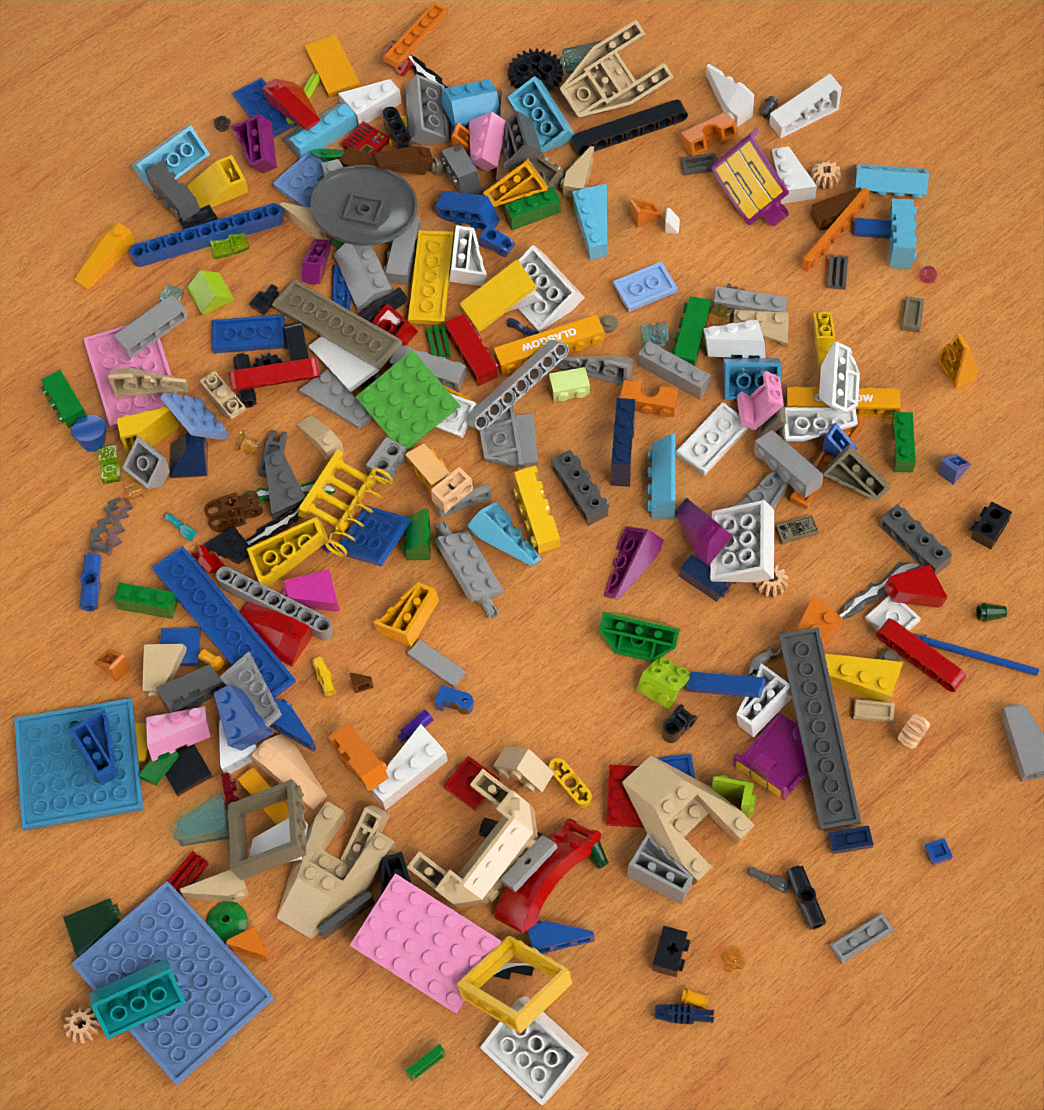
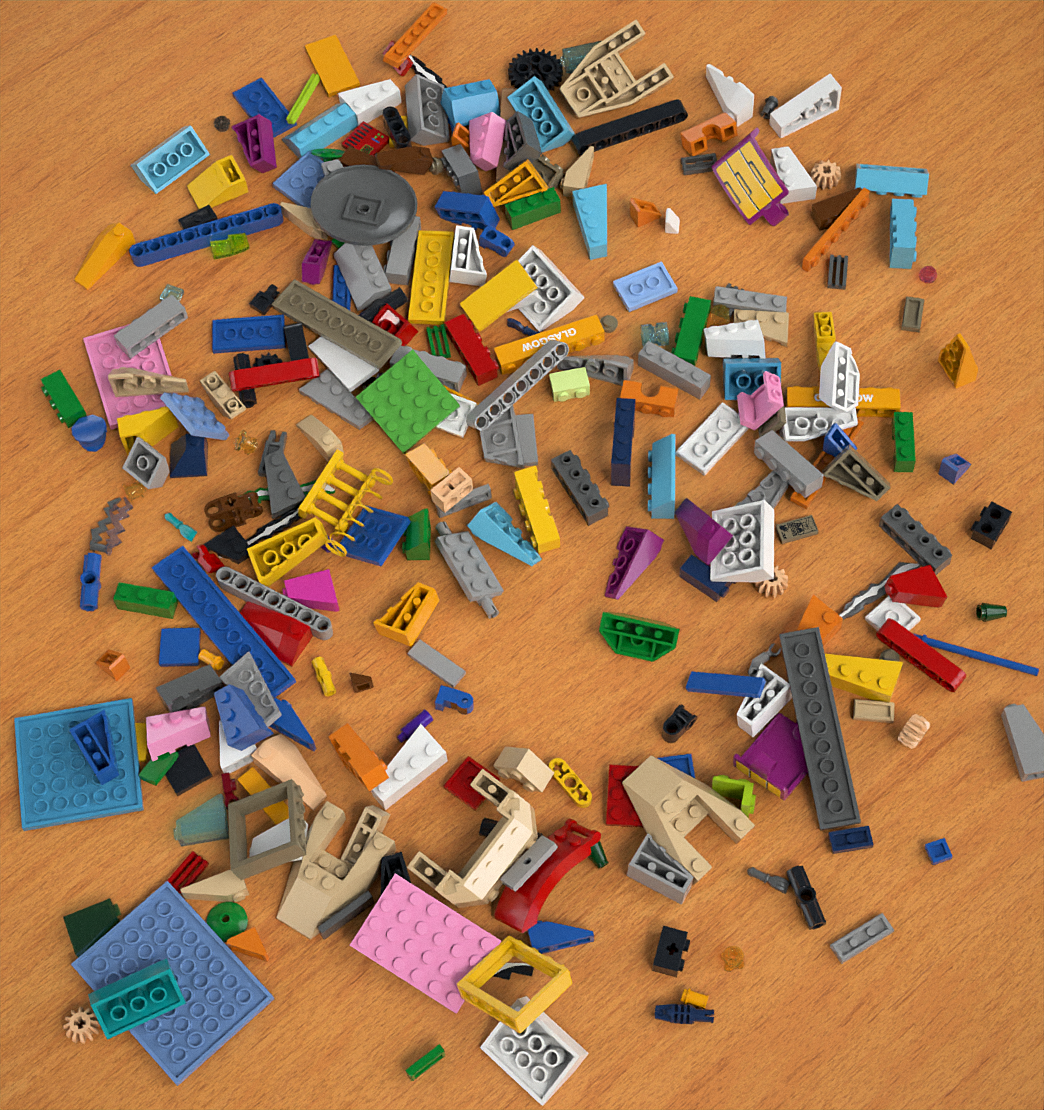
clear neon green slope [98,445,122,484] -> none
tan slope [143,644,187,697] -> none
dark grey wedge [146,160,200,221] -> none
lime slope [187,270,235,315] -> none
red wedge [262,79,320,131] -> none
light grey brick [366,437,407,481] -> none
lime bracket [636,657,691,710] -> none
blue tile [854,218,891,239] -> none

